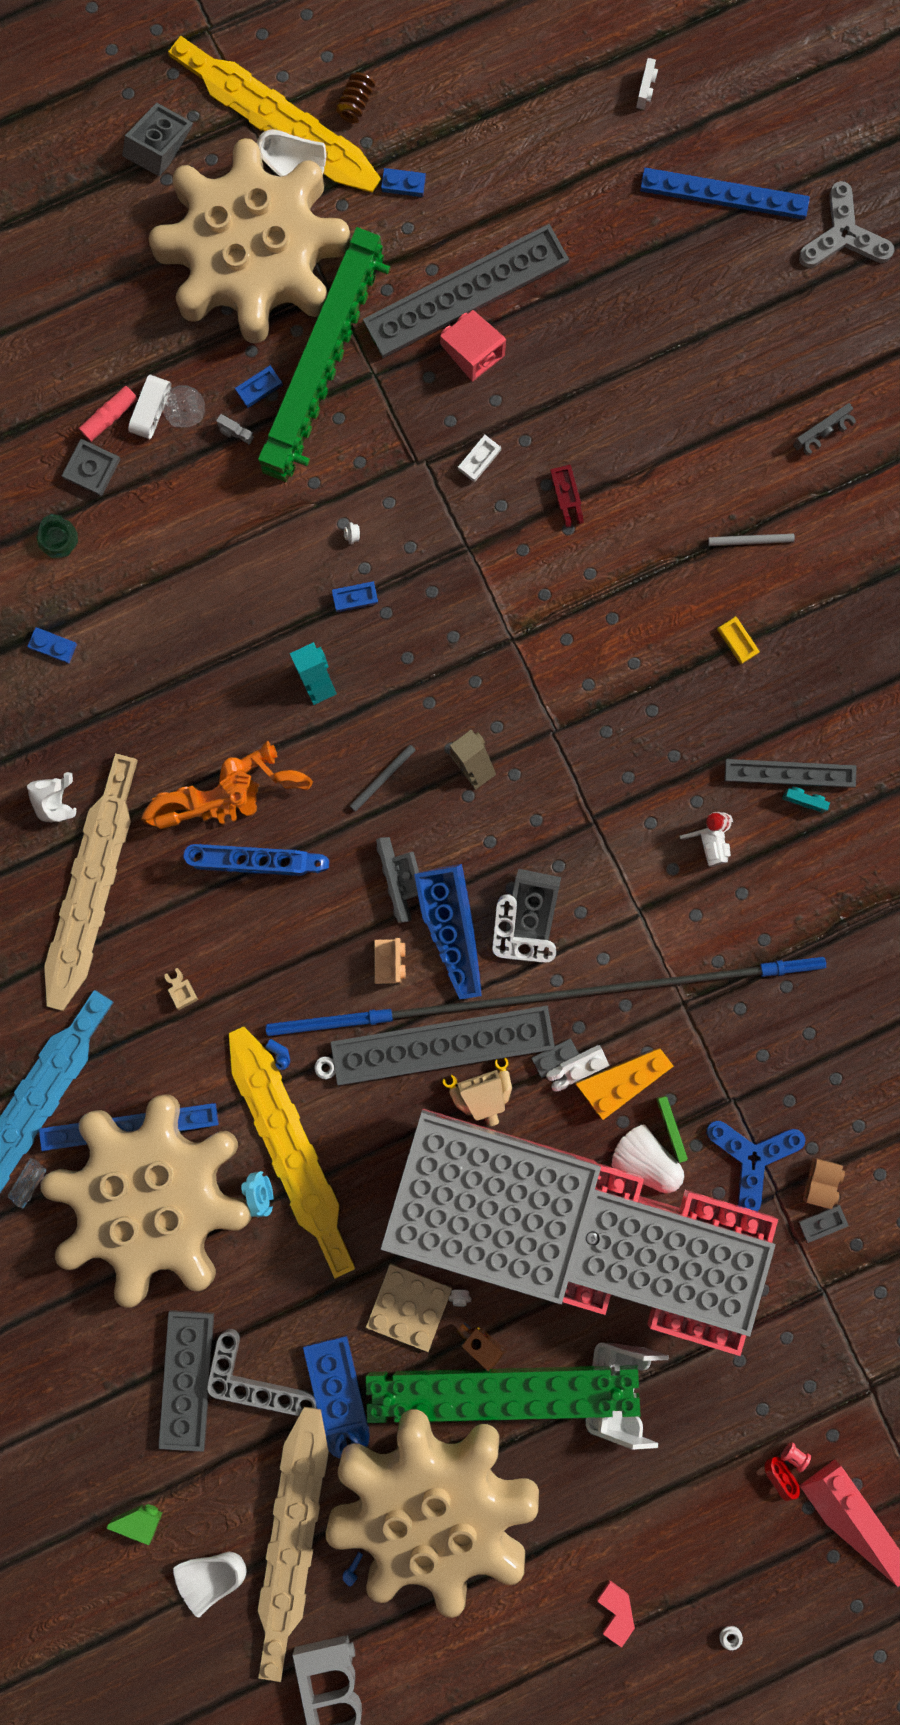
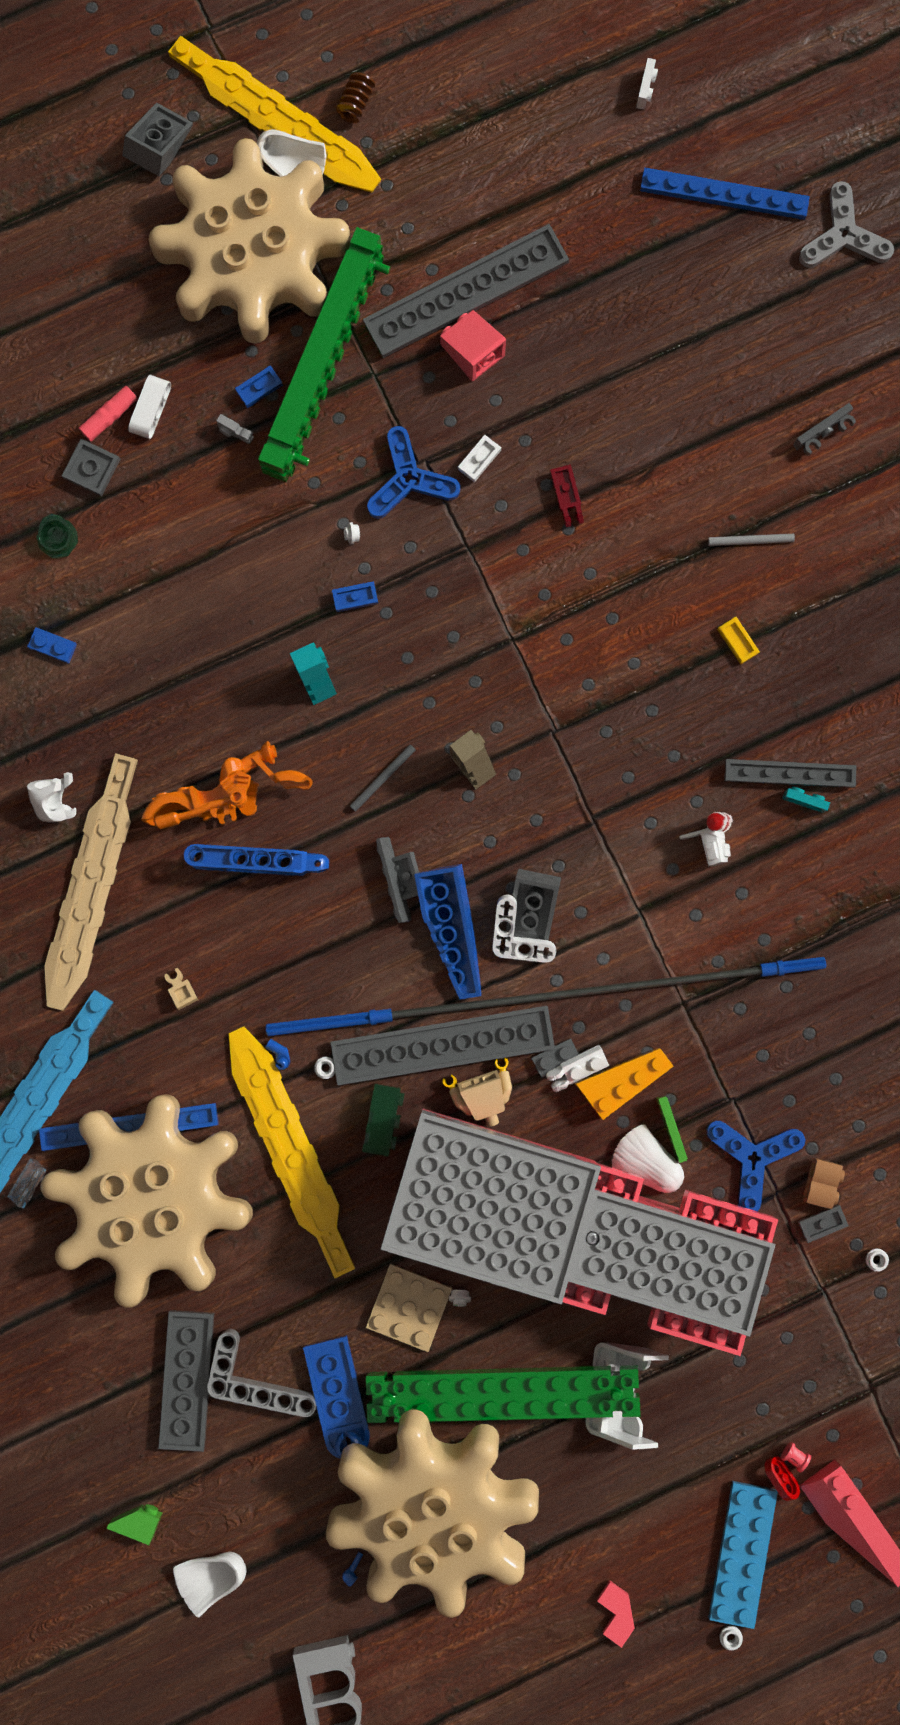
clear plate [162,385,205,427] -> none
medium azure plate [242,1171,273,1218] -> none
tan plate [258,1407,329,1682] -> none
light nougat bracket [375,938,406,984] -> none
blue plate [381,168,426,197] -> none
reddish brown torso [456,1322,507,1371] -> none
none -> clear green wedge [362,1083,405,1156]
none -> blue piece [367,426,460,519]
none -> dark azure plate [708,1481,778,1629]
none -> white plate [866,1248,889,1271]

